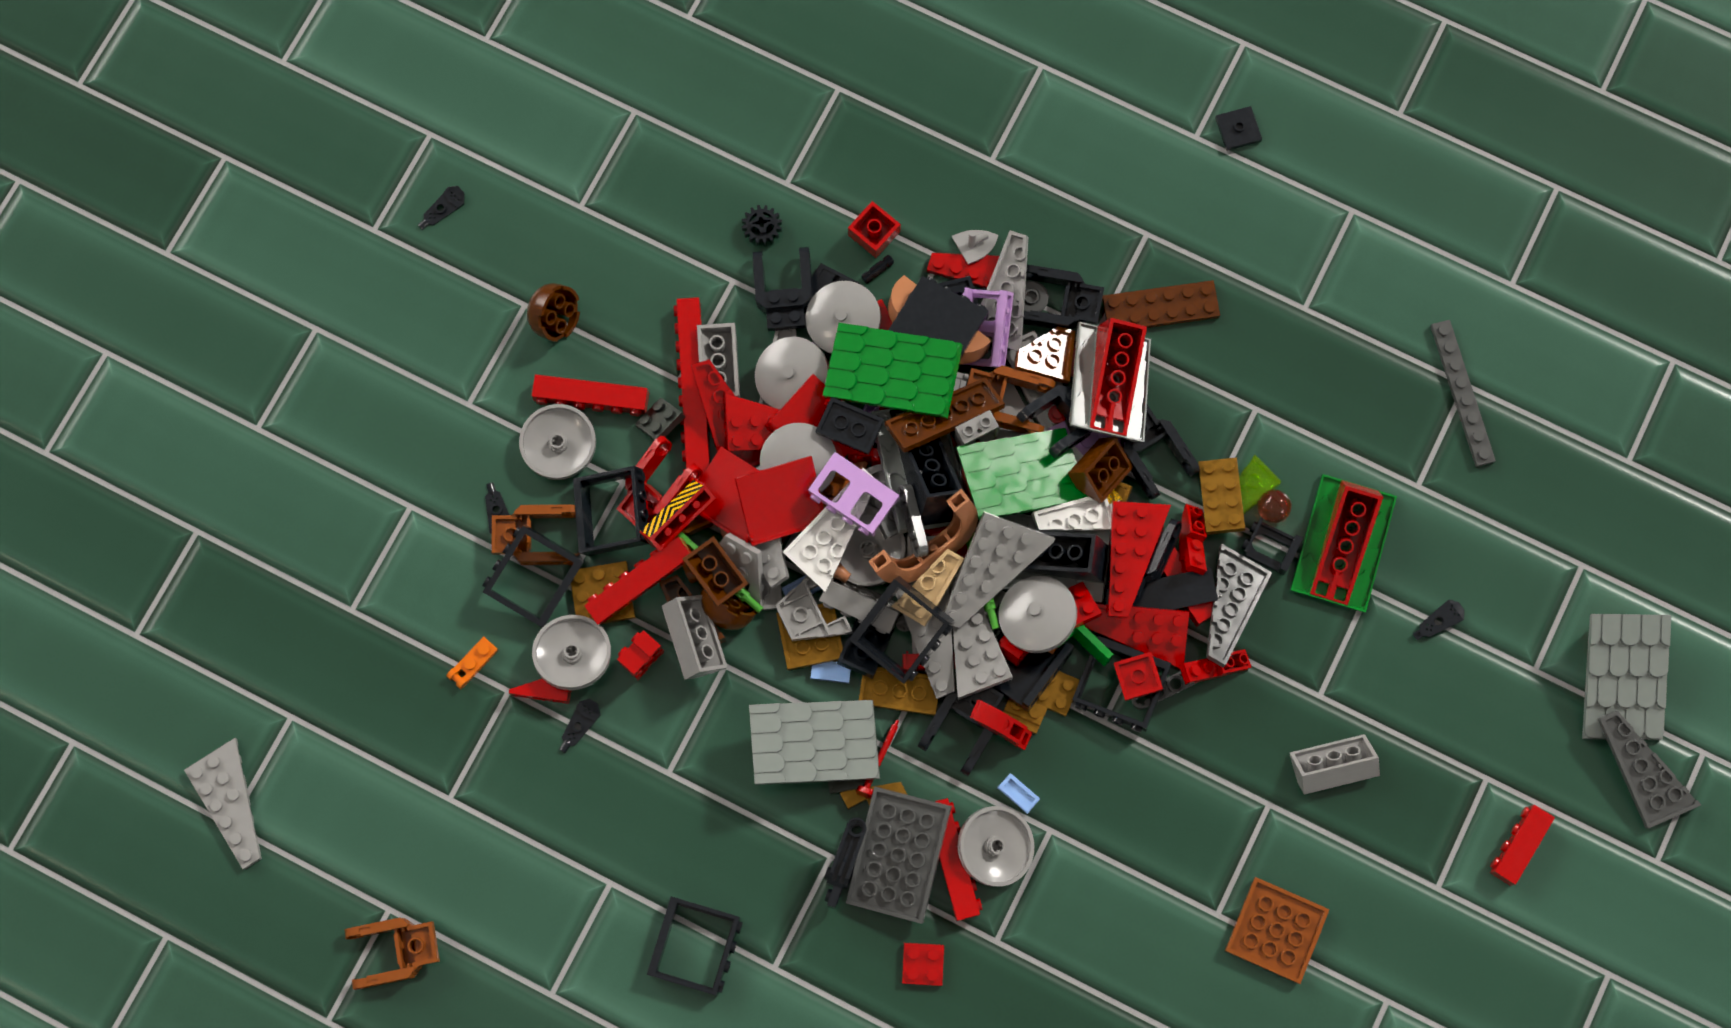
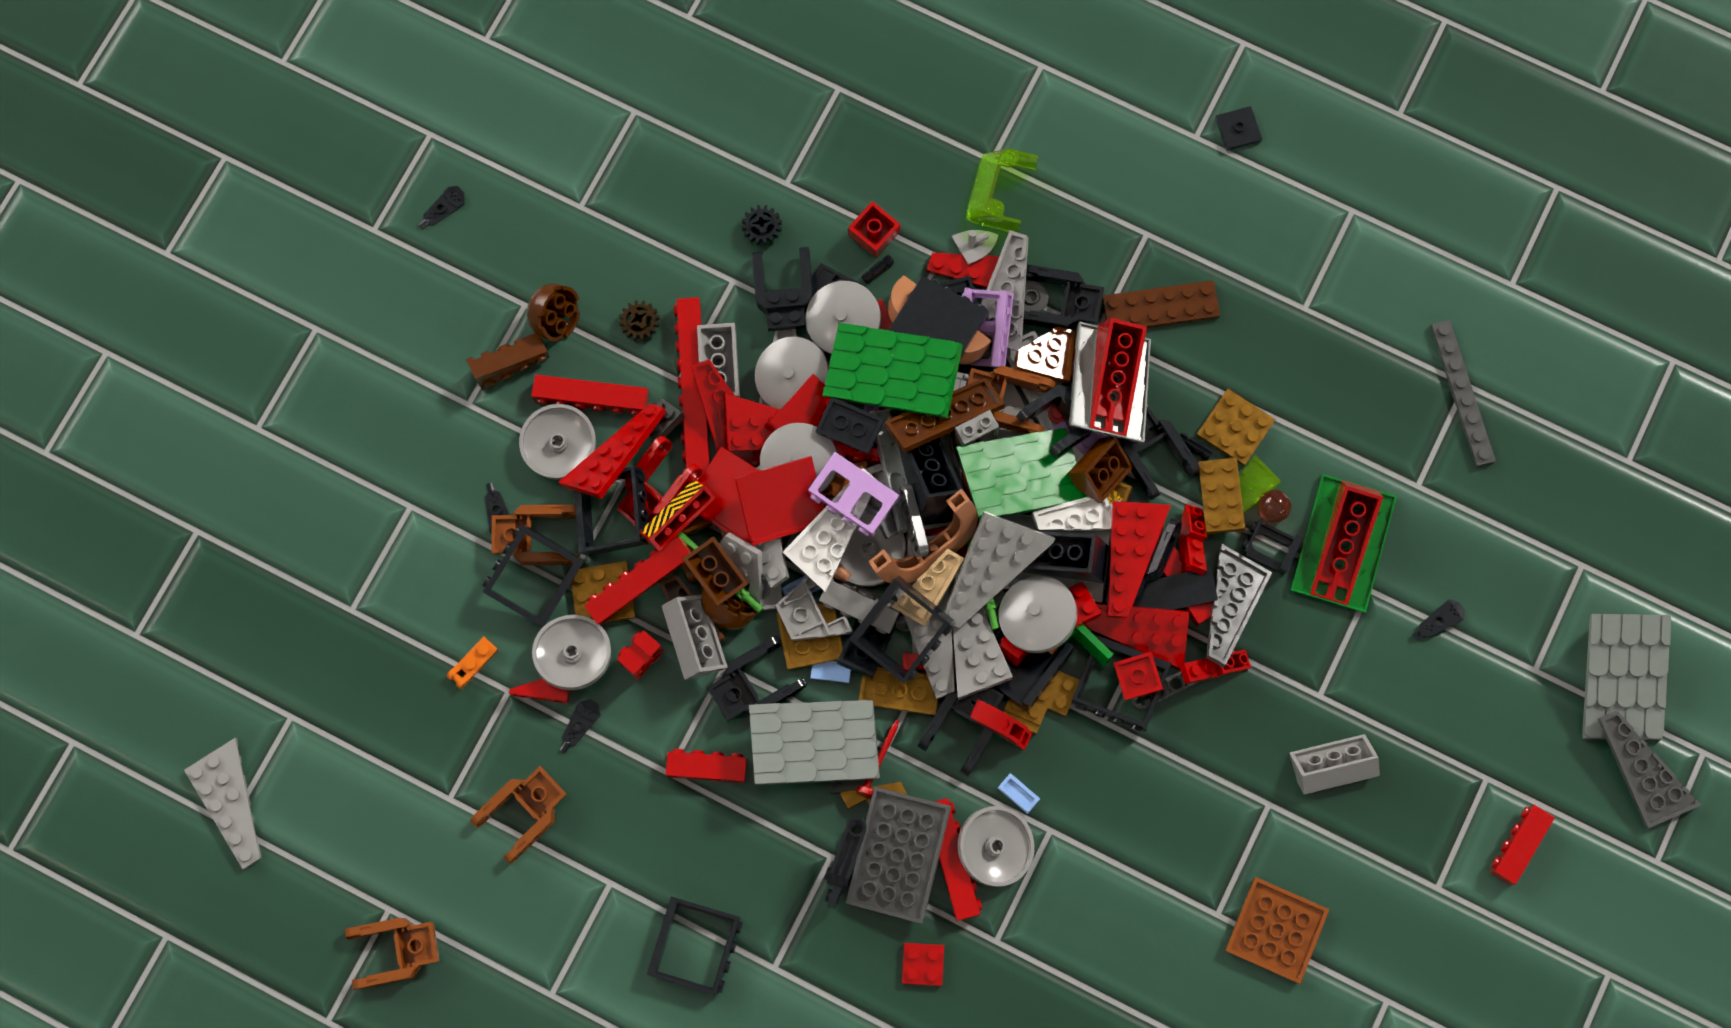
none -> reddish brown wedge [466,333,550,389]
none -> dark orange plate [470,766,568,864]
none -> red wing [558,404,666,499]
none -> dark brown gear [619,300,660,341]
none -> red brick [666,749,747,783]
none -> black plate [707,635,808,722]
none -> clear neon green windscreen [966,149,1038,233]
none -> black axle [1180,433,1213,459]
none -> pearl gold plate [1196,389,1276,466]

